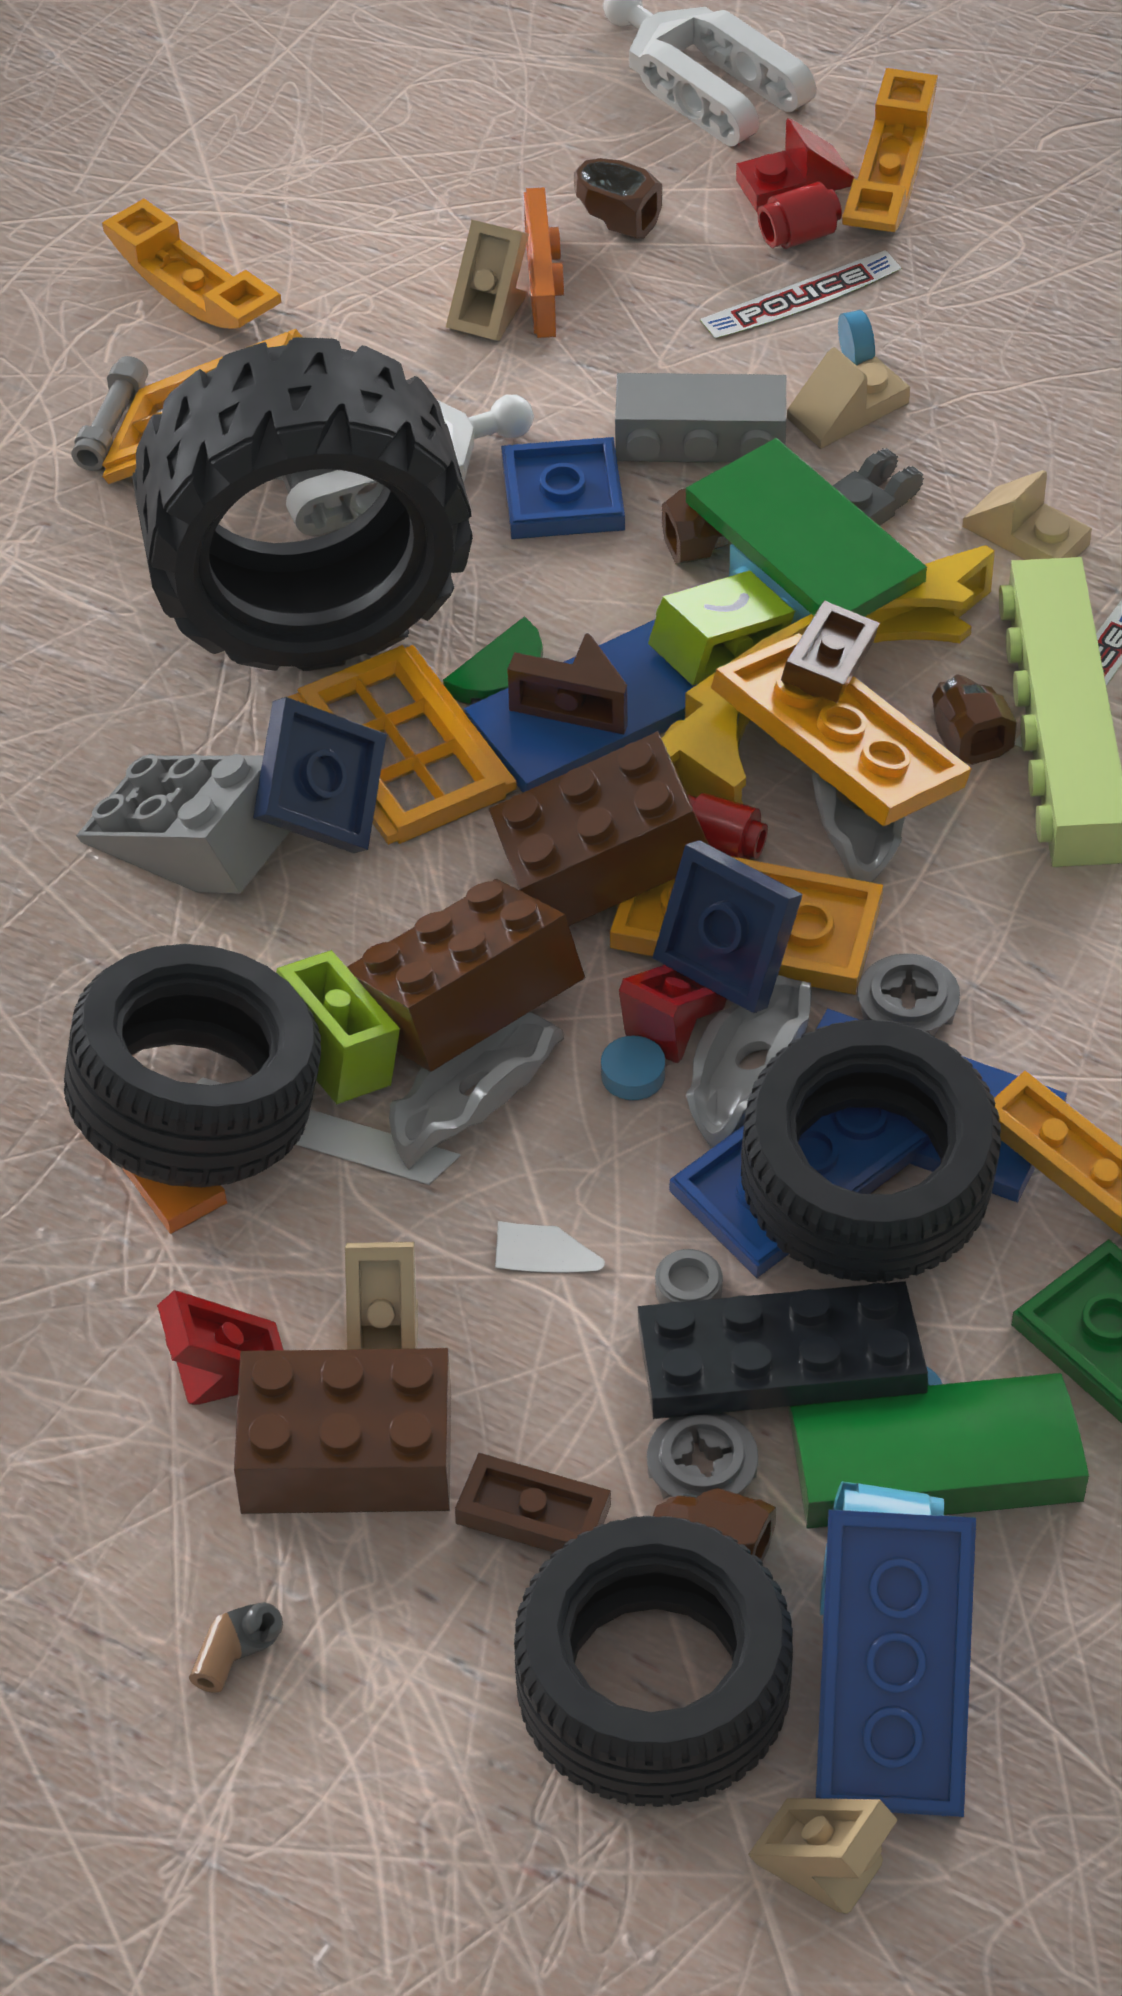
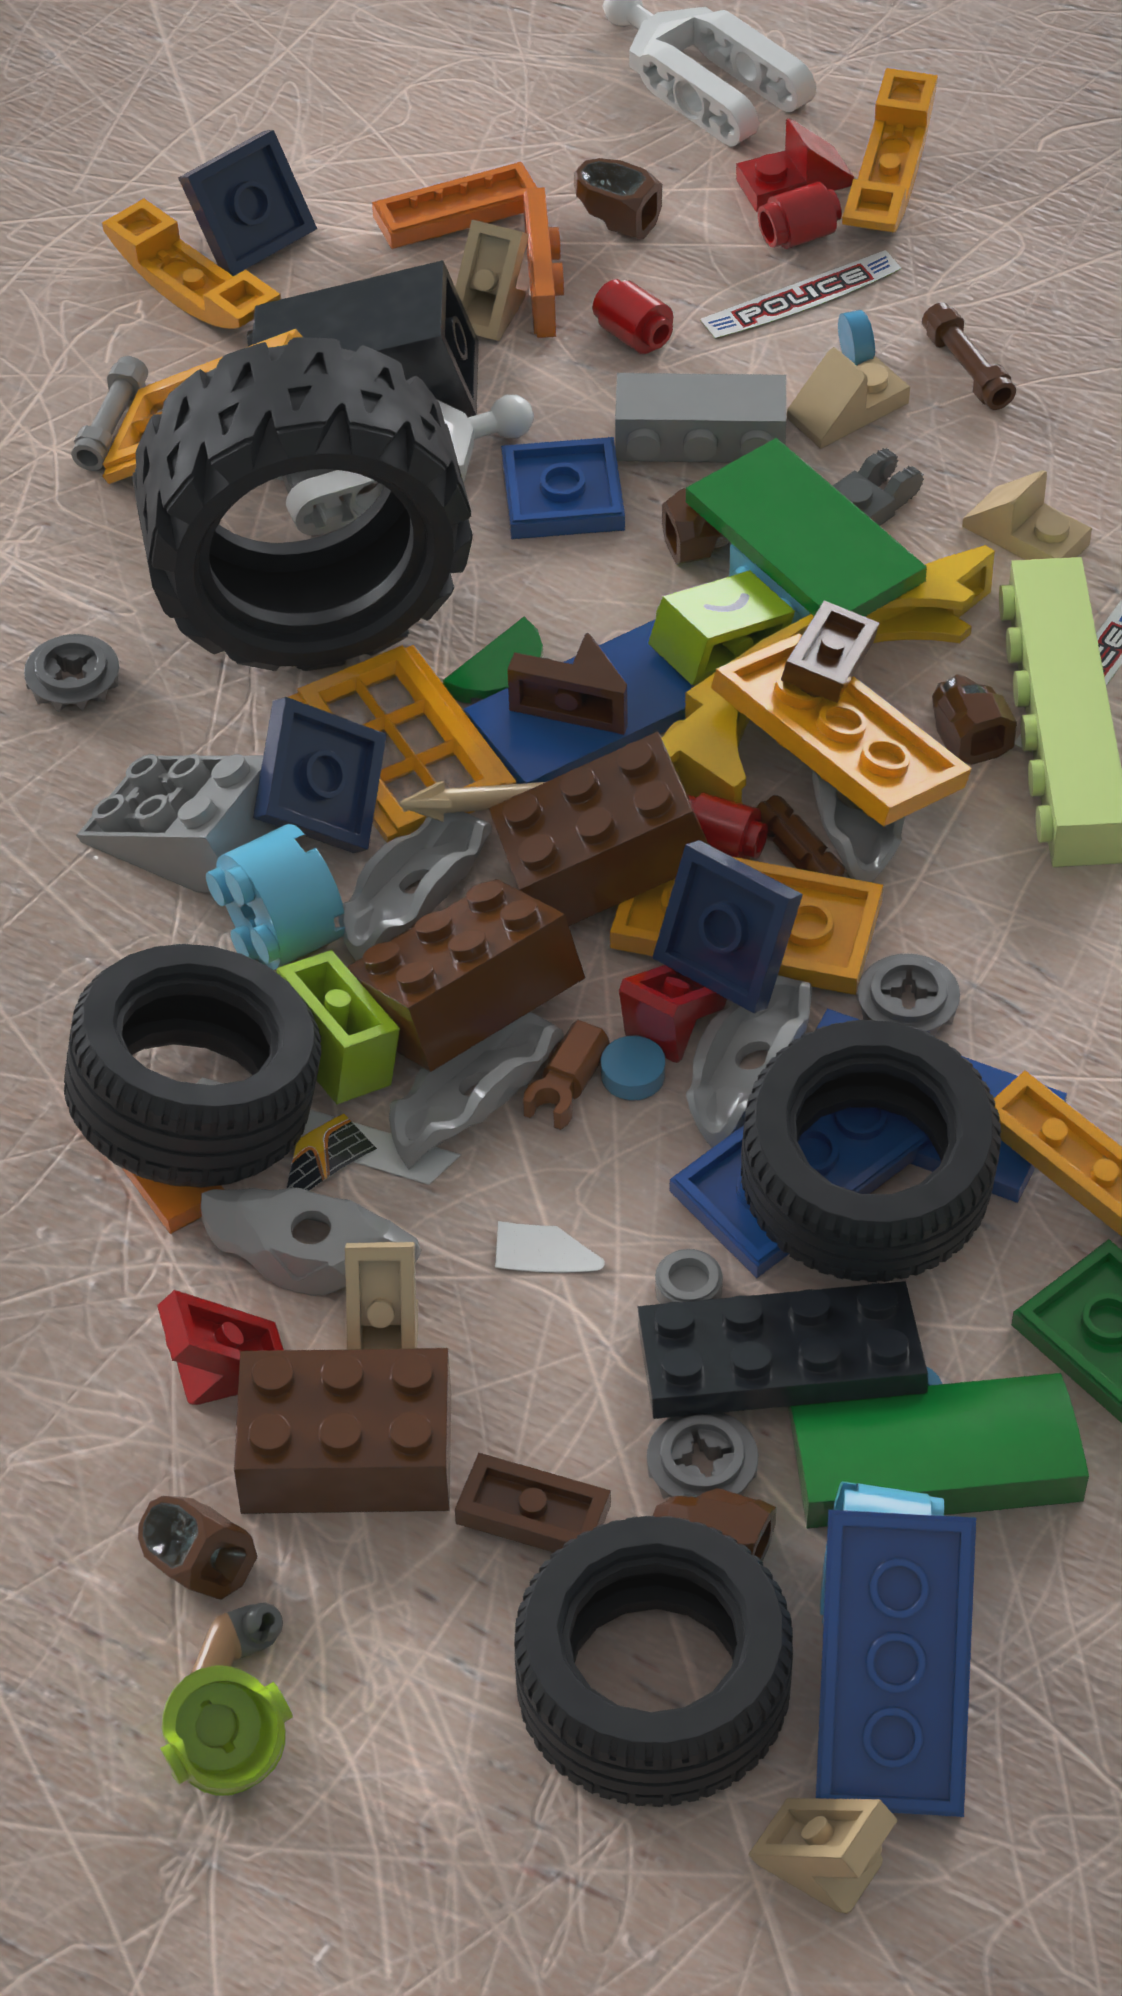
none -> flat silver gear [24,634,119,712]
none -> reddish brown rock [138,1496,258,1600]
none -> lime cap [160,1665,293,1796]
none -> dark blue tile [178,130,317,276]
none -> light grey piece [201,1188,422,1296]
none -> medium azure brick [206,824,345,970]
none -> black slope [247,260,479,417]
none -> sticker [287,1114,377,1191]
none -> light grey piece [338,812,492,961]
none -> orange plate [372,162,537,249]
none -> tan piece [400,781,545,822]
none -> dark orange bar [523,1020,610,1130]
none -> red brick [592,279,674,354]
none -> reddish brown axle [756,795,845,877]
none -> reddish brown bar [922,302,1016,410]

